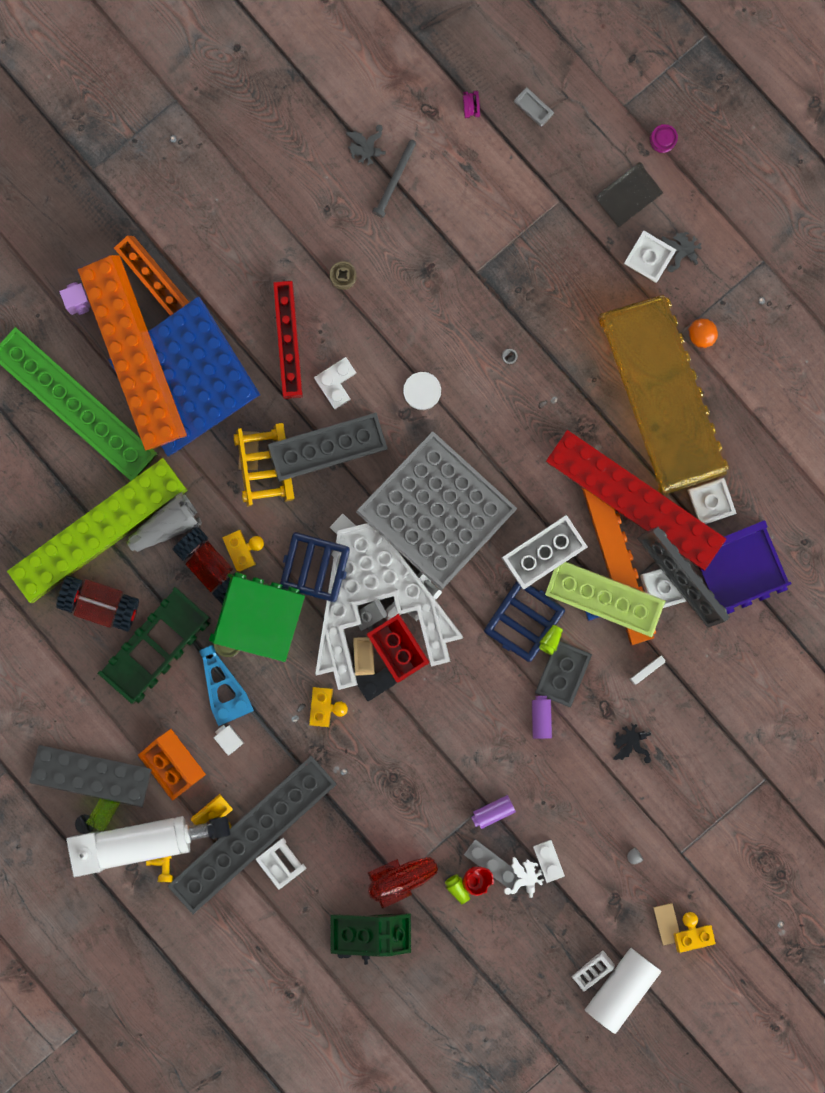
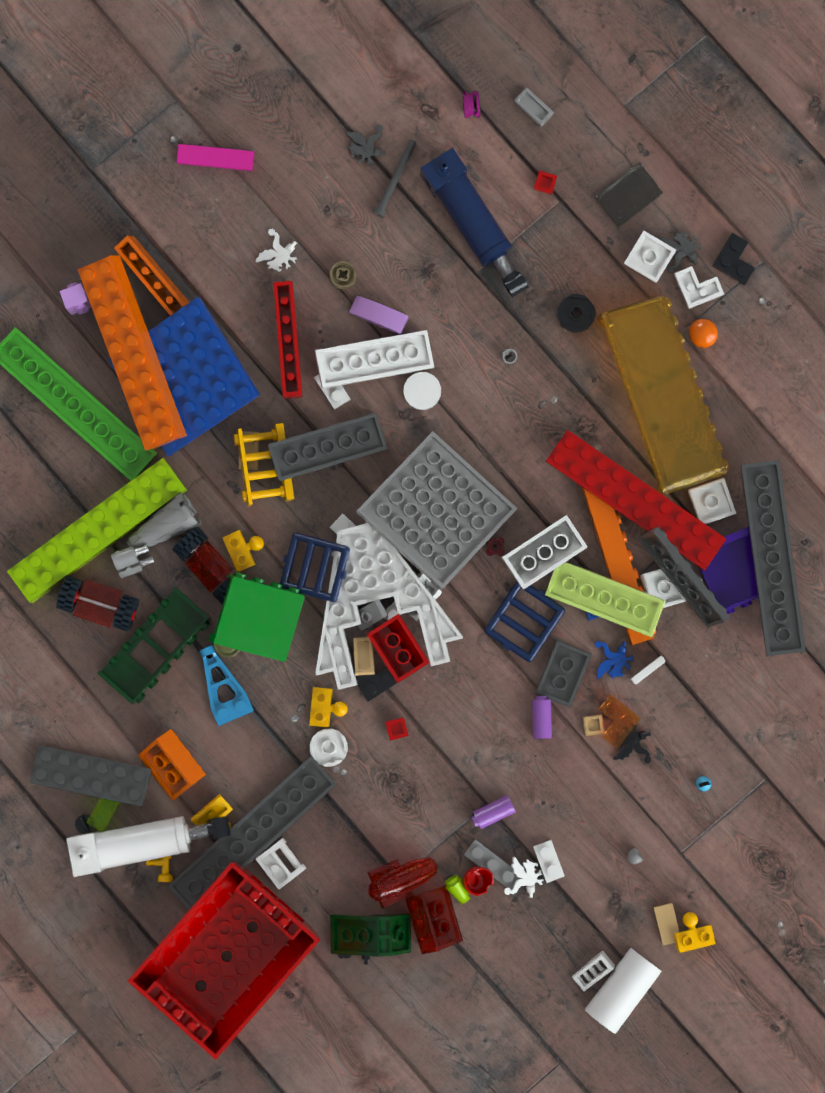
white brick [214,725,244,756] -> none
lime cone [539,625,563,655] -> none
magenta wheel [650,124,678,153] -> none
none -> light grey piece [111,545,154,579]
none -> red slope [128,862,320,1060]
none -> dark pink tile [177,144,255,171]
none -> white piece [256,229,297,272]
none -> white tile [310,728,348,767]
none -> white plate [314,330,434,389]
none -> lavender slope [349,296,409,335]
none -> red plate [385,717,409,741]
none -> clear red slope [405,885,463,955]
none -> dark blue piece [420,147,529,298]
none -> dark red plate [486,537,505,556]
none -> red plate [534,170,557,195]
none -> black plate [557,294,596,333]
none -> tan tile [582,714,605,736]
none -> blue piece [595,641,634,679]
none -> clear orange plate [599,694,641,749]
none -> white plate [674,266,724,309]
none -> medium azure hinge [695,776,712,791]
none -> black plate [712,232,755,285]
none -> dark grey plate [740,460,806,657]

